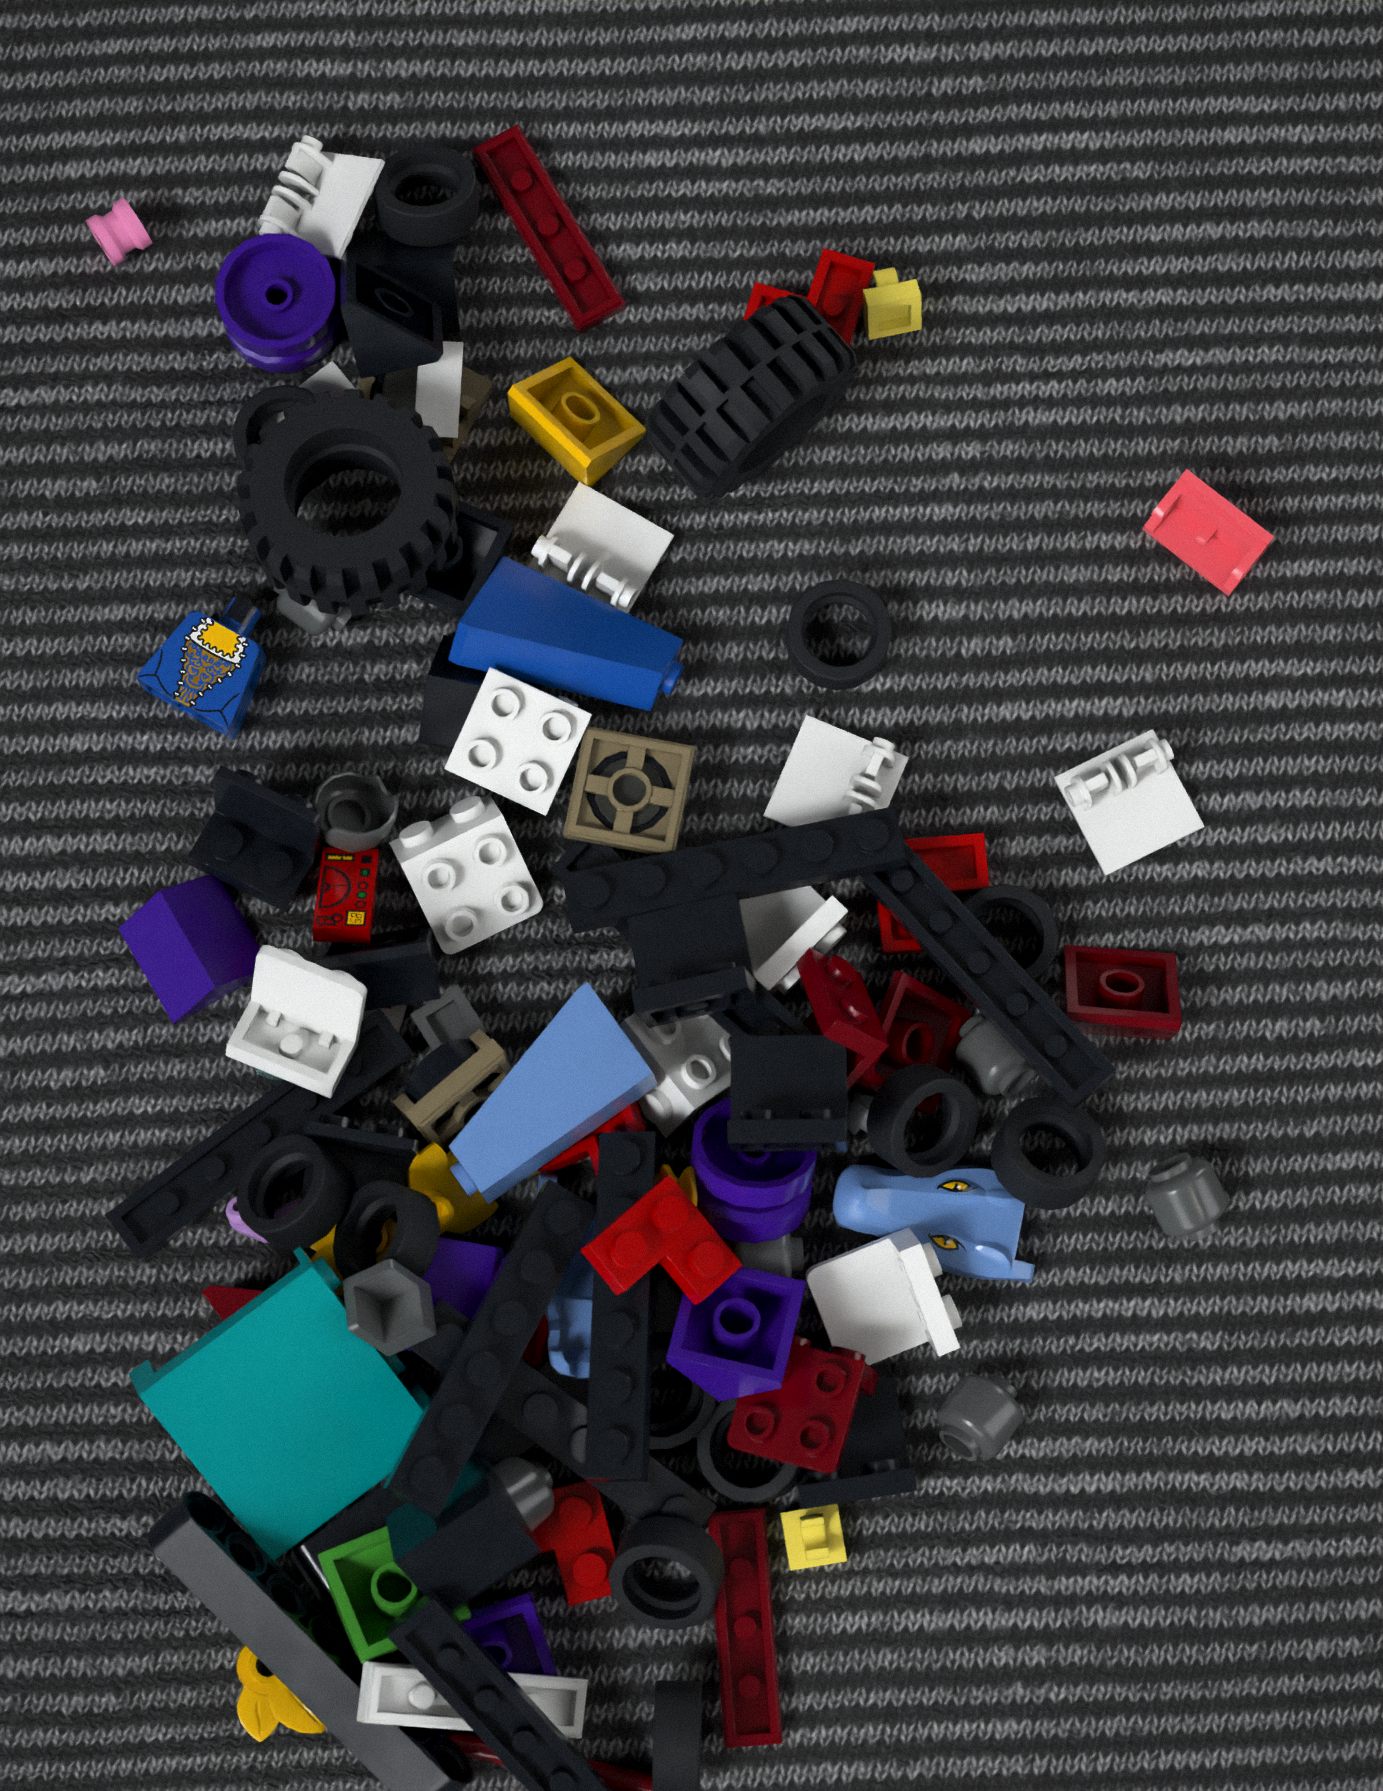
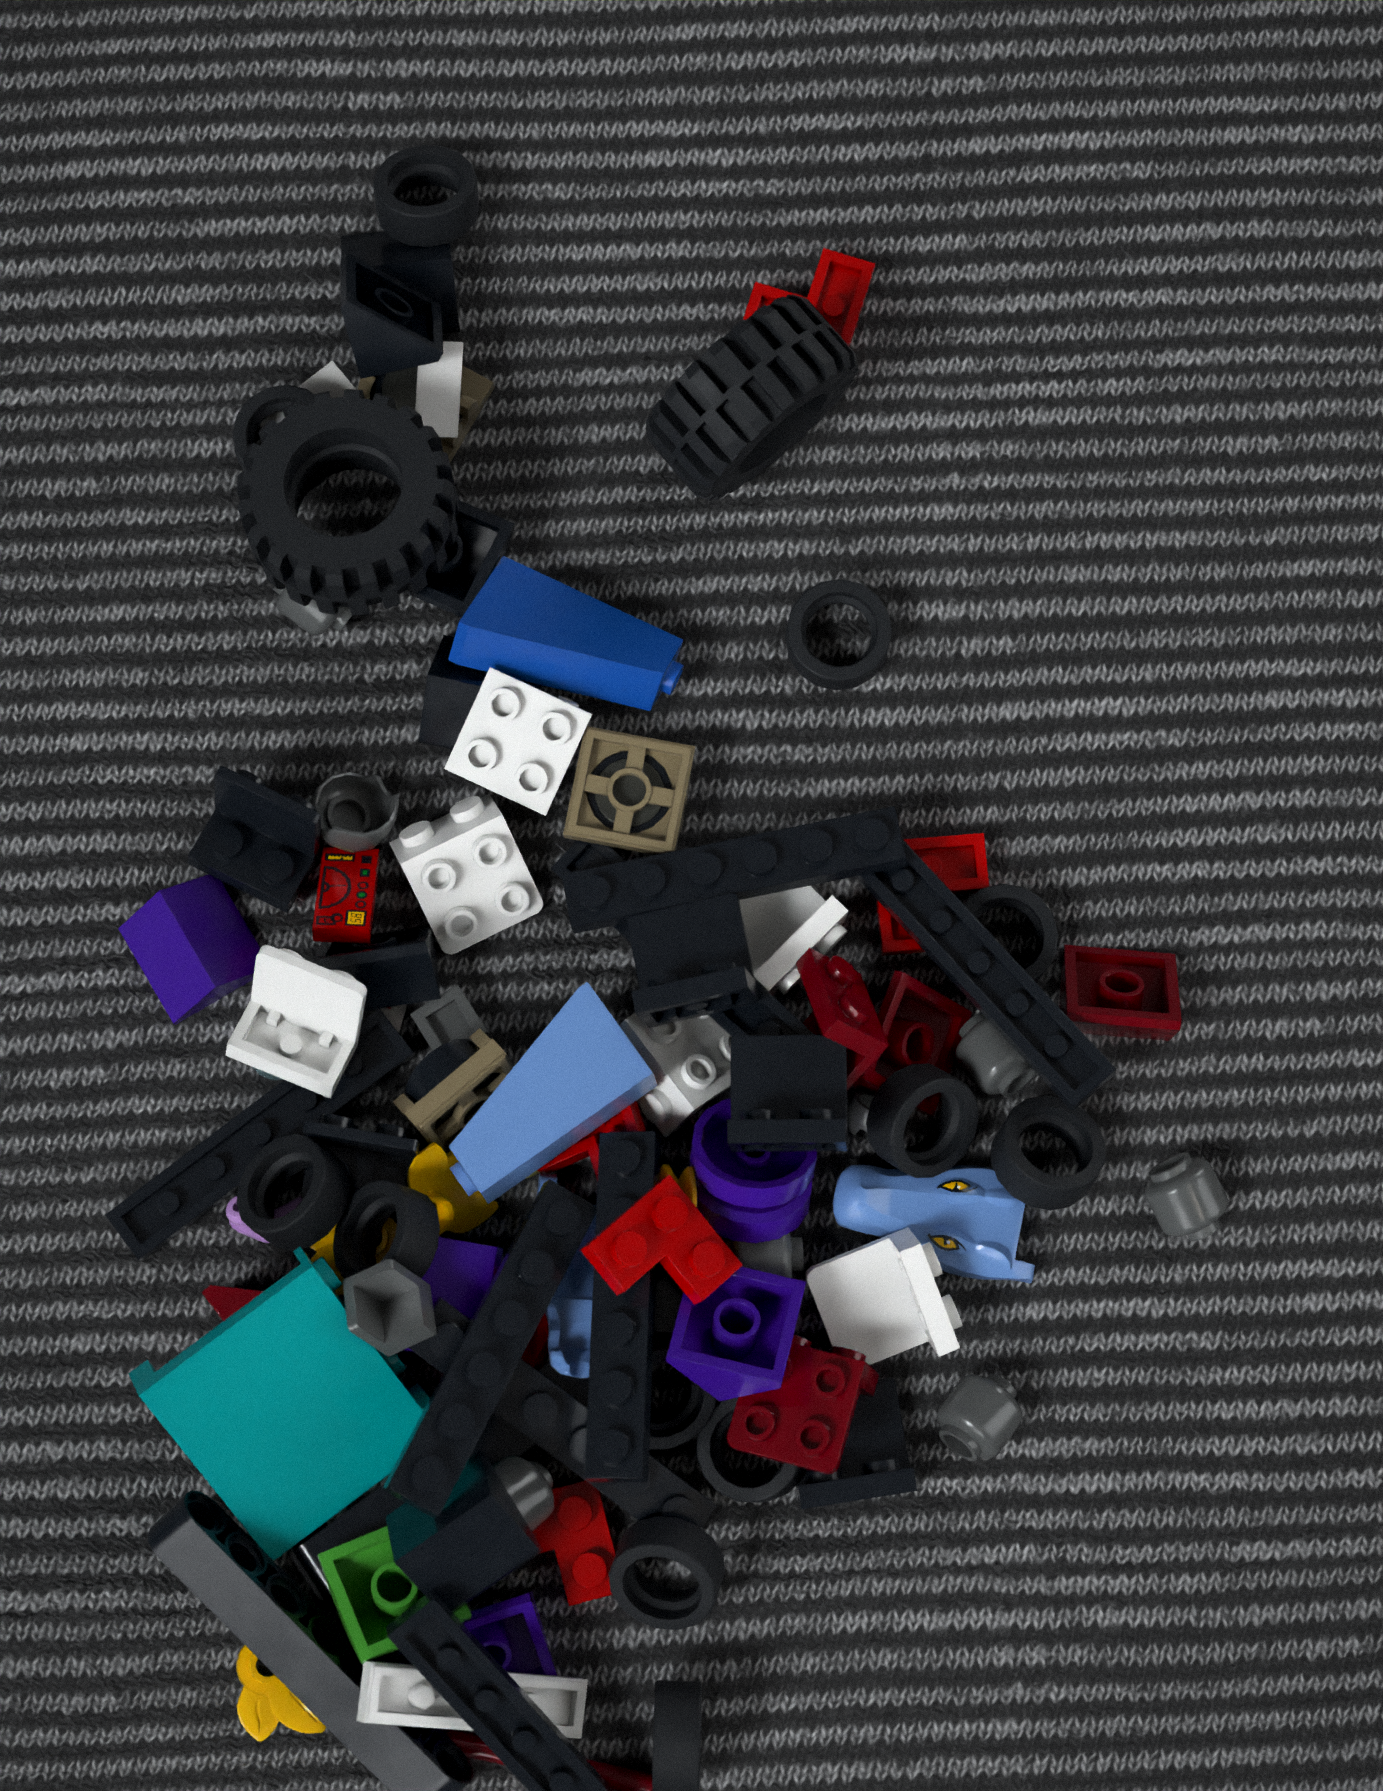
bright pink wheel [86,197,152,267] -> none
torso [136,597,267,741] -> none
dark purple wheel [215,233,342,373] -> none
white hinge [258,135,385,259] -> none
dark red tile [471,124,626,335] -> none
yellow slope [507,356,646,488] -> none
white hinge [528,482,674,614] -> none
dark red tile [708,1508,783,1748] -> none
white hinge [763,715,909,827] -> none
light yellow tile [780,1504,847,1571] -> none
light yellow tile [863,267,922,340] -> none
white hinge [1054,729,1205,876] -> none
coral hinge [1142,469,1274,596] -> none

